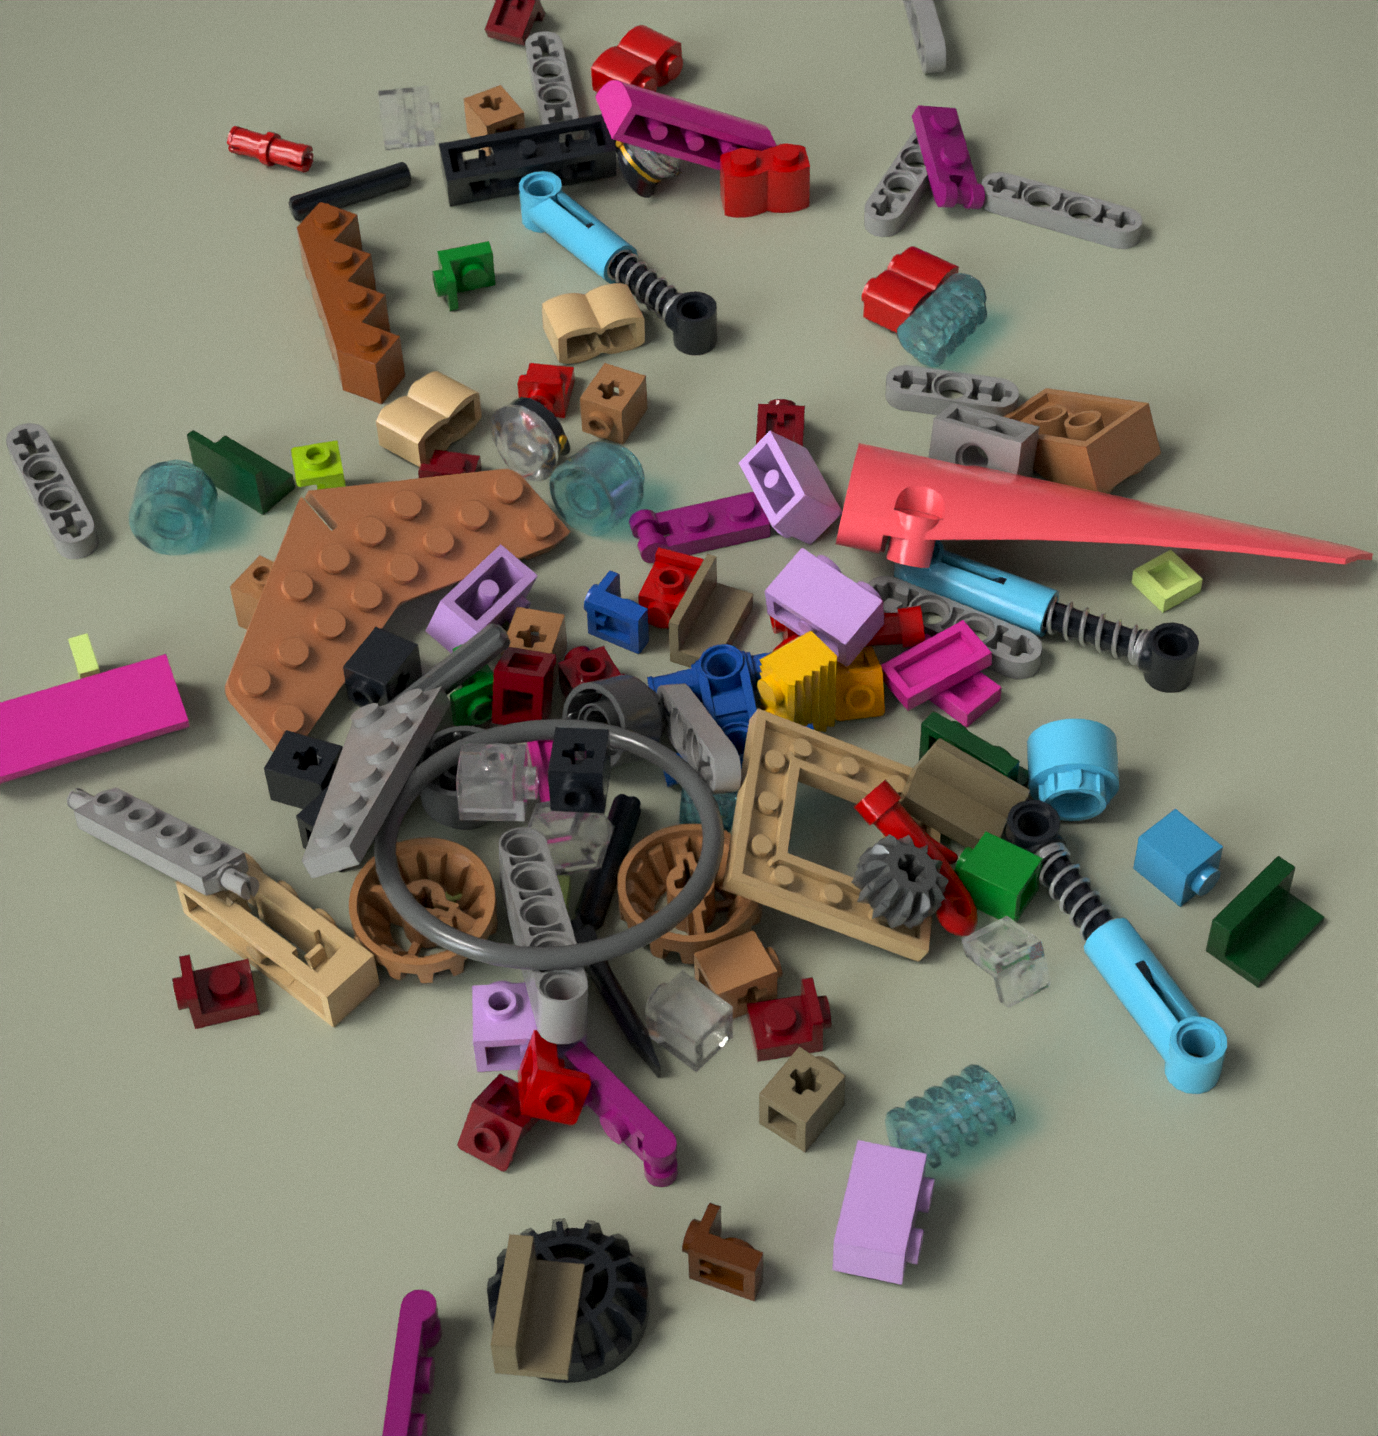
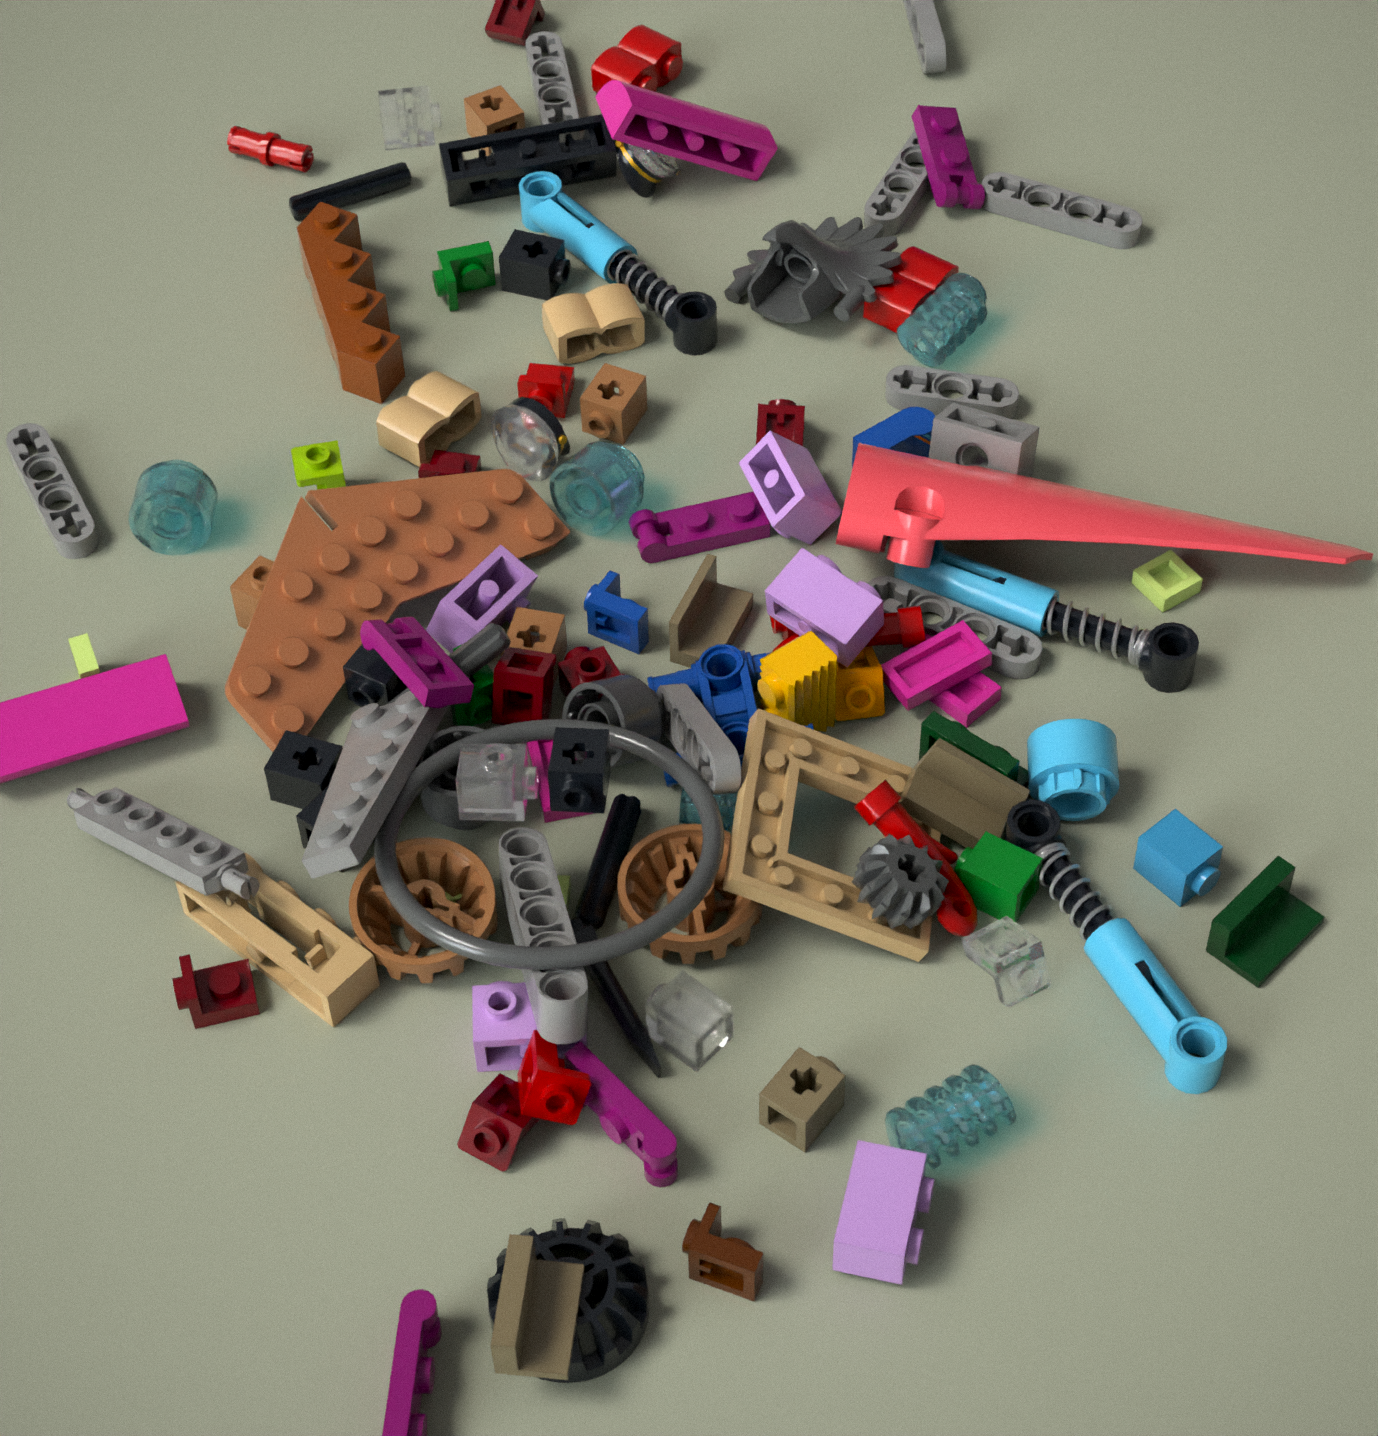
dark green panel [187,430,295,515] -> none
clear brick [528,801,615,875] -> none
red brick [638,547,704,629] -> none
medium nougat brick [694,930,782,1025] -> none
red brick [720,143,810,218] -> none
dark red bracket [747,977,832,1062] -> none
medium nougat slope [1004,388,1161,494] -> none
none -> magenta plate [360,616,474,708]
none -> black brick [499,229,571,301]
none -> dark grey piece [724,217,902,323]
none -> blue leg [852,407,936,468]

